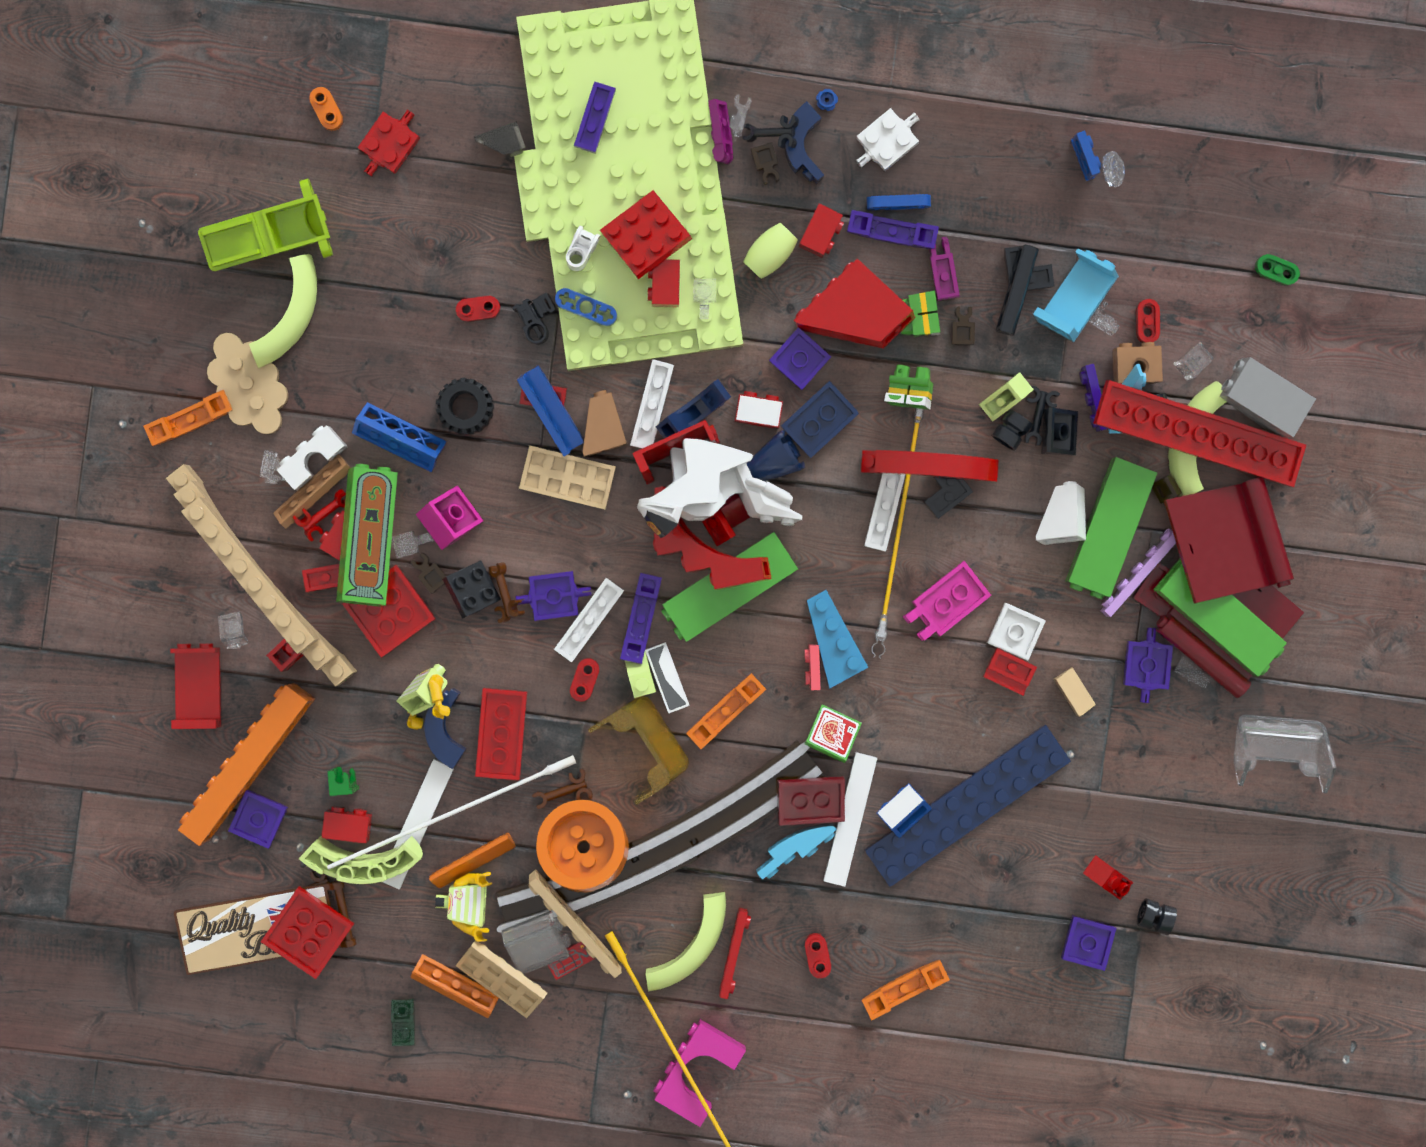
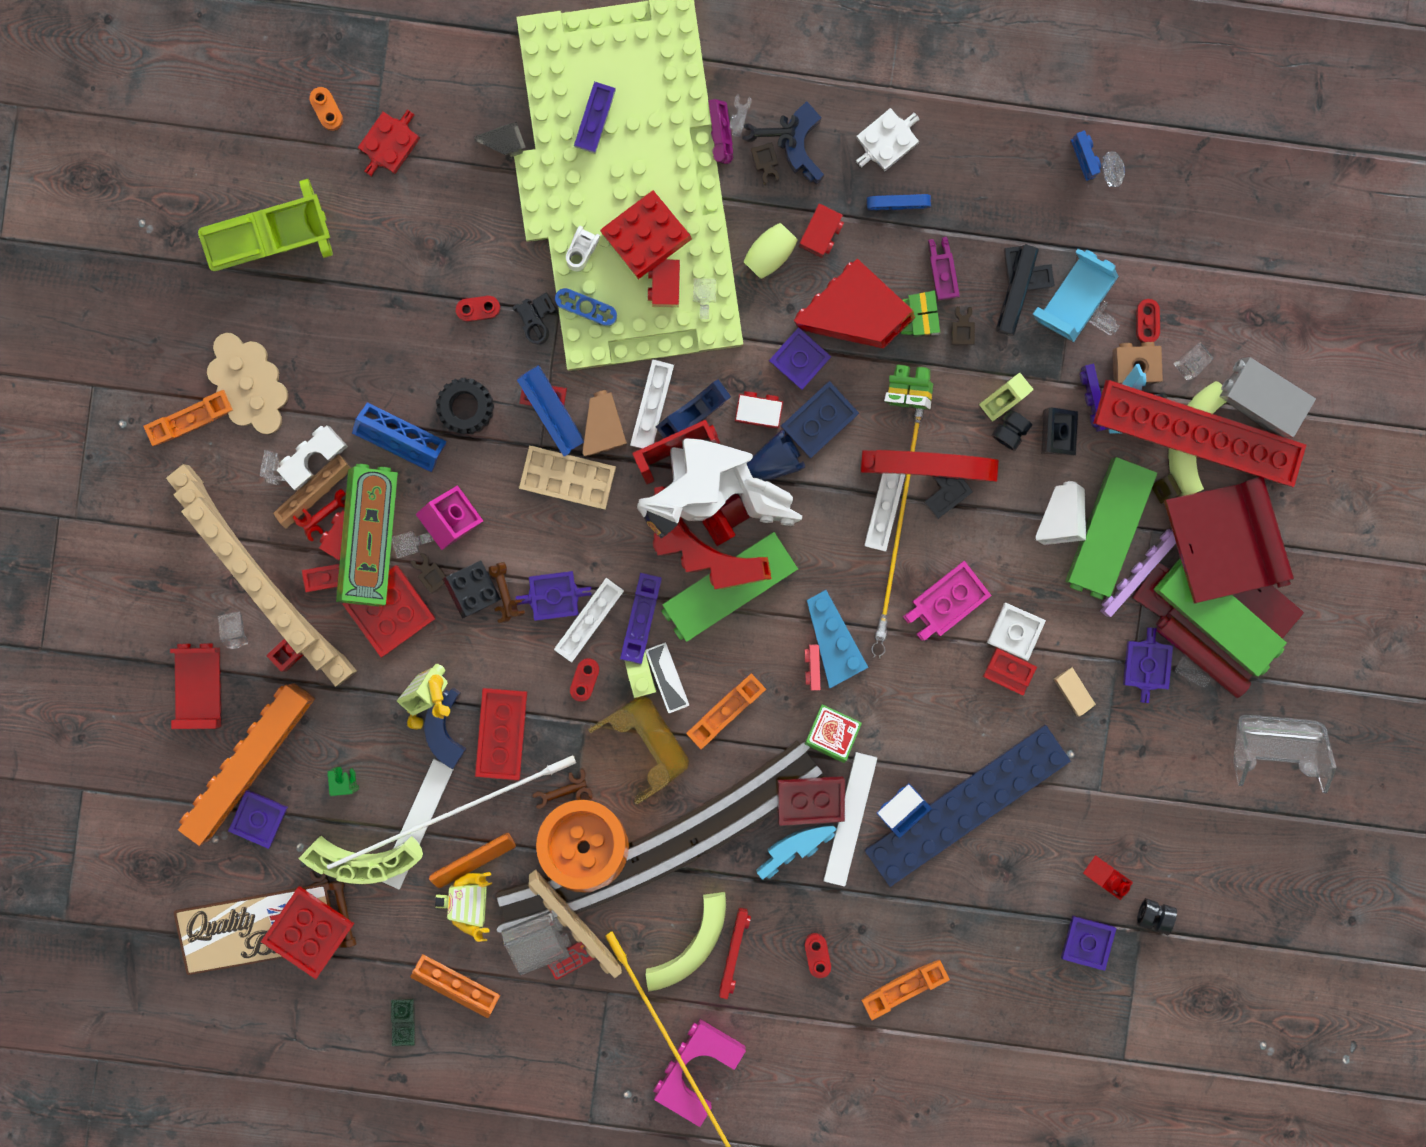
yellowish green brick [249,254,317,368] -> none
red brick [321,806,372,843] -> none
tan plate [456,940,547,1018] -> none
blue plate [816,89,838,111] -> none
dark purple slope [847,210,939,249] -> none
black bar [1024,386,1060,446] -> none
green plate [1255,254,1300,286] -> none

